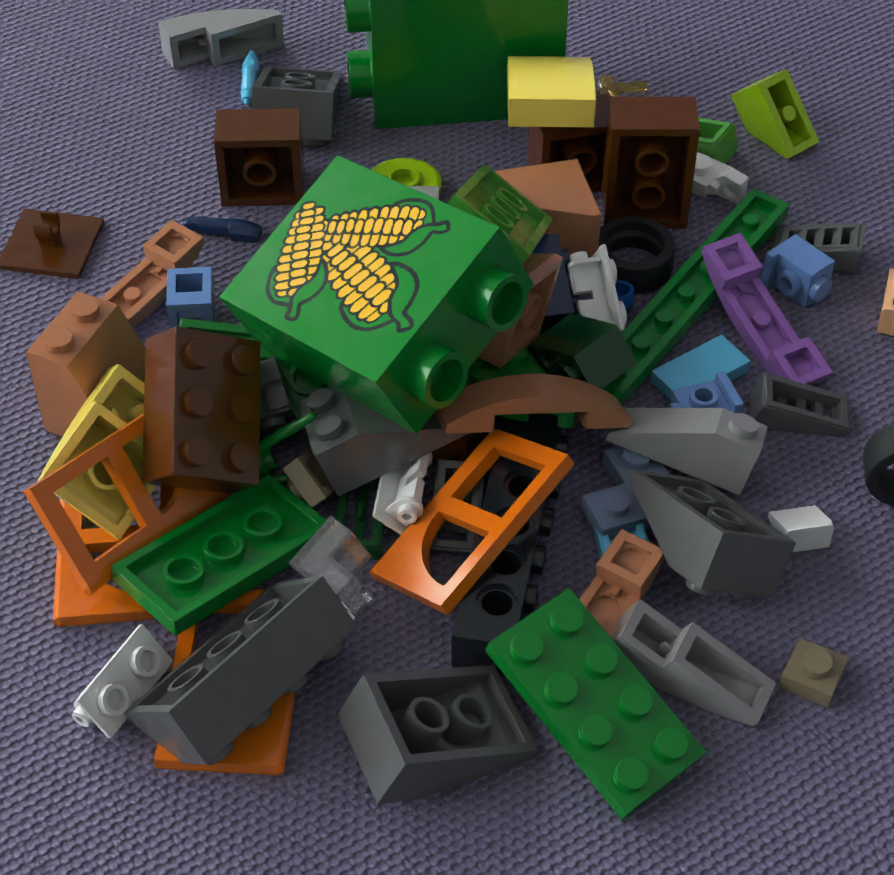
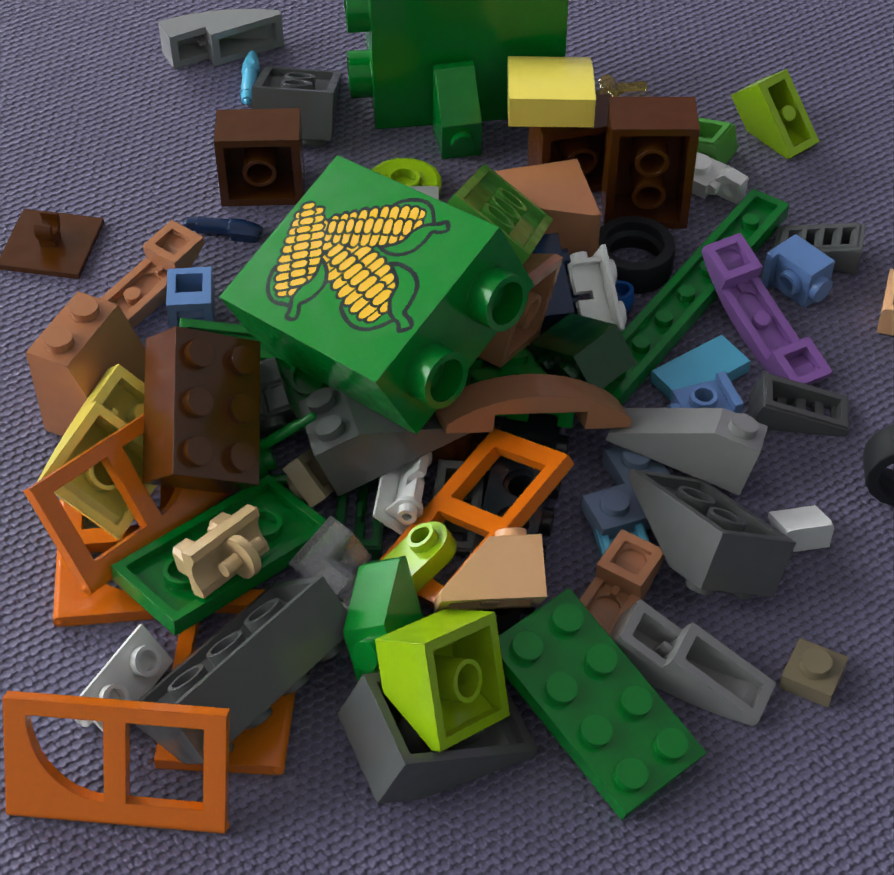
none -> orange window [2,690,230,834]
none -> tan hips [172,504,269,599]
none -> green slope [343,556,423,682]
none -> lime slope [375,608,510,752]
none -> lime plate [382,521,457,593]
none -> green slope [433,60,482,159]
none -> light nougat slope [434,527,547,612]

